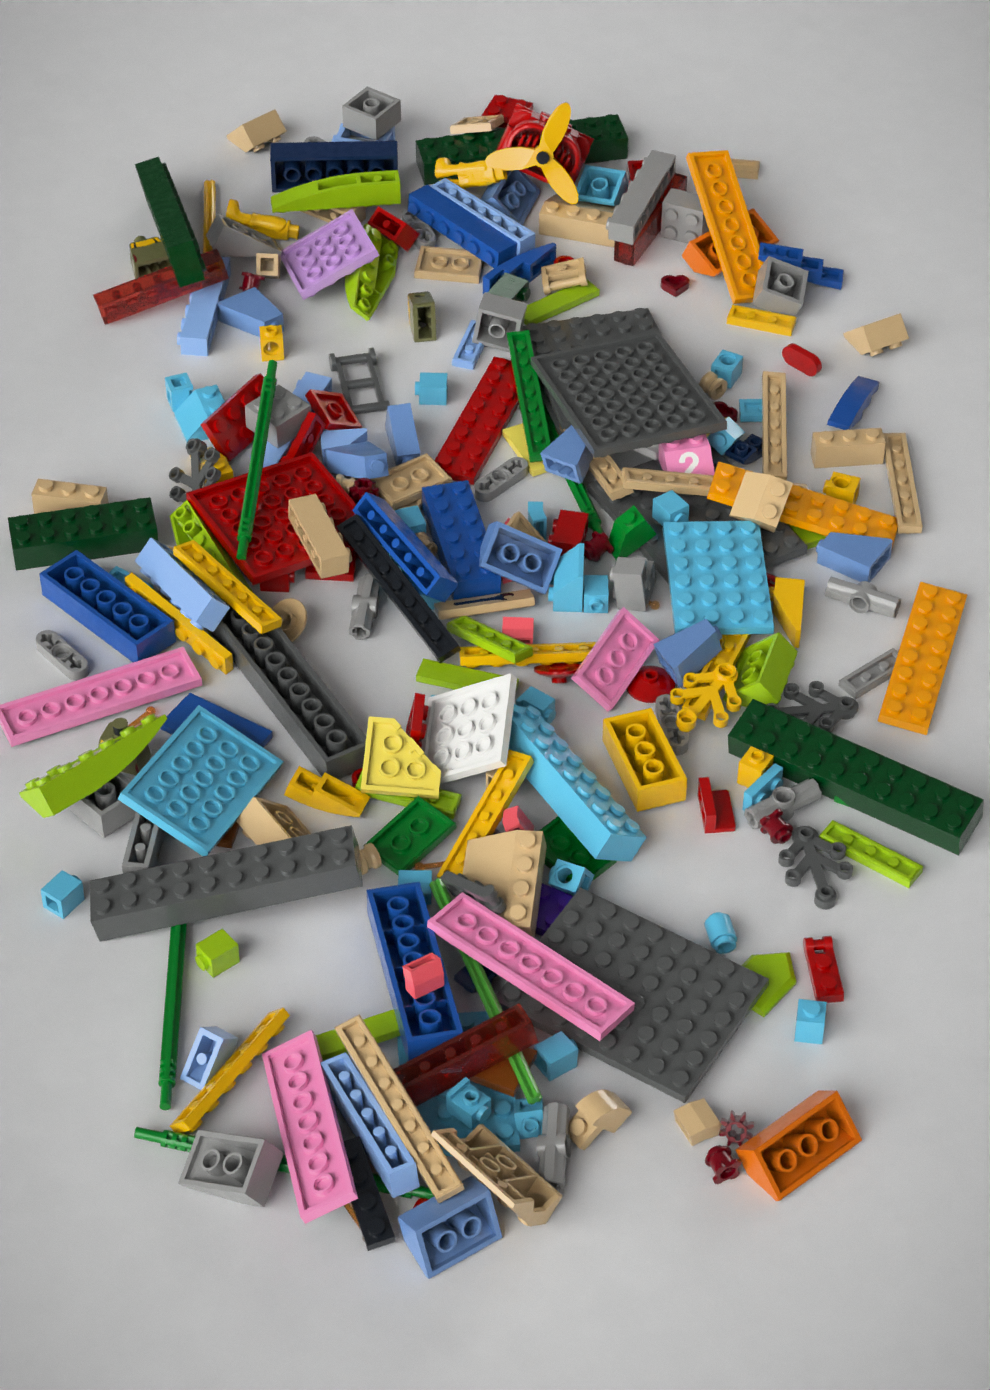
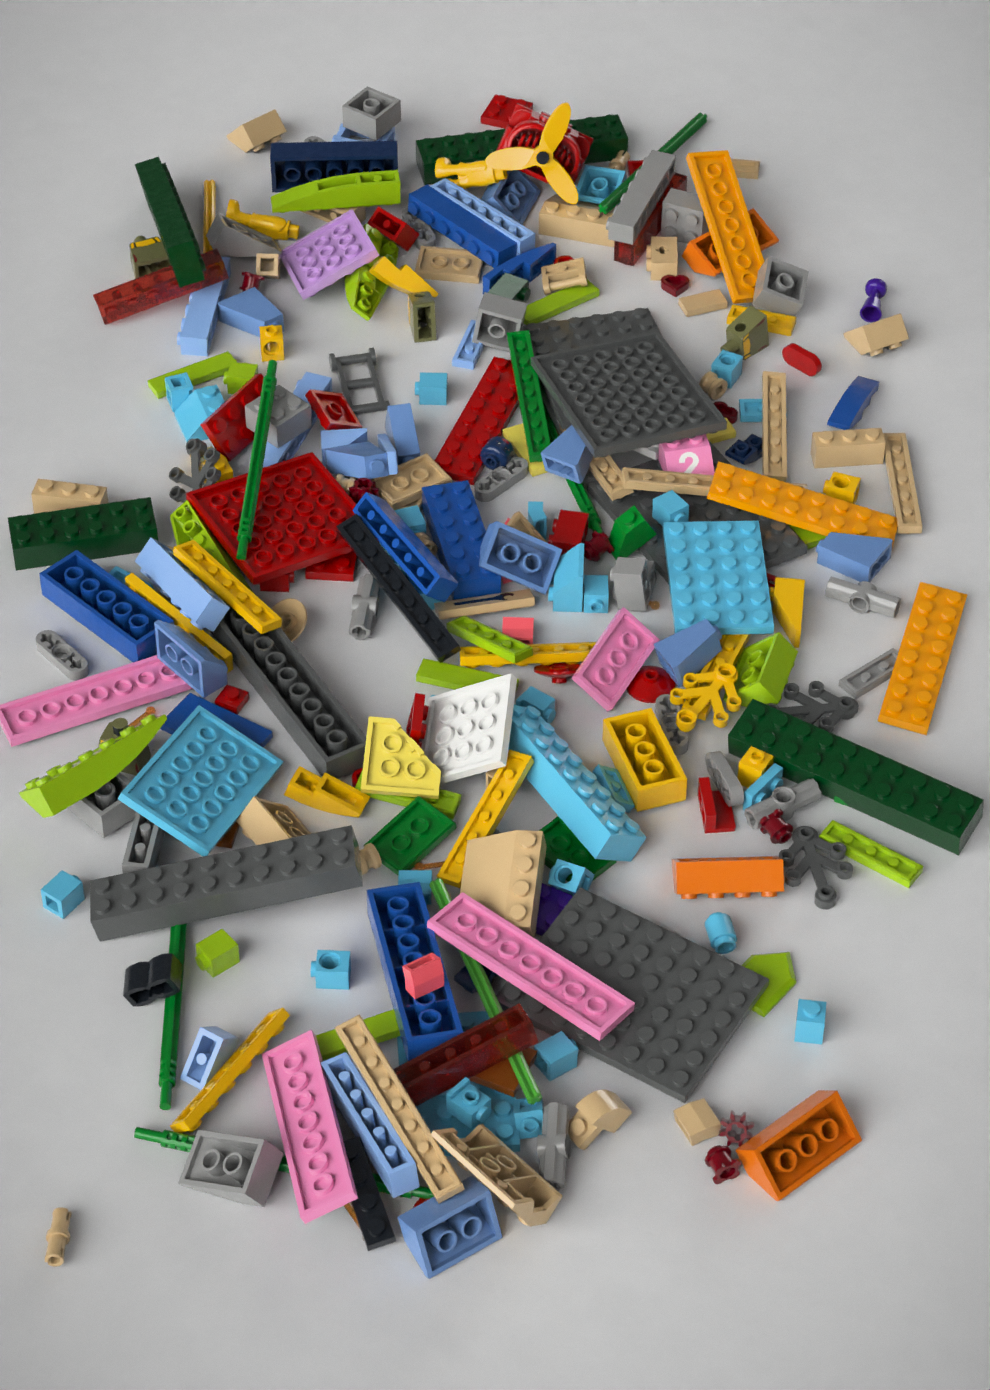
red plate [279,411,326,463] -> none
tan brick [288,494,352,579] -> none
dark grey plate [440,871,506,914] -> none
tan tile [450,114,504,134] -> none
coral piece [502,805,534,832] -> none
medium azure brick [707,417,745,455] -> none
tan slope [729,471,793,533] -> none
blue slope [758,242,844,290] -> none
red plate [803,936,844,1003] -> none
none -> tan pin [45,1207,72,1266]
none -> black brick [123,953,182,1007]
none -> lime tile [148,351,238,399]
none -> medium blue slope [154,620,228,698]
none -> red plate [215,684,249,715]
none -> lime brick [223,362,258,394]
none -> medium azure brick [311,950,351,990]
none -> yellow slope [368,256,439,298]
none -> light blue tile [377,434,398,475]
none -> dark blue head [480,436,514,470]
none -> medium azure plate [592,764,635,813]
none -> green axle [598,112,707,214]
none -> tan pin [609,150,630,171]
none -> tan brick [646,236,678,281]
none -> orange slope [672,856,784,899]
none -> tan tile [678,289,728,317]
none -> light grey beam [705,751,744,807]
none -> olive torso [720,305,769,360]
none -> dark purple piece [860,278,887,323]

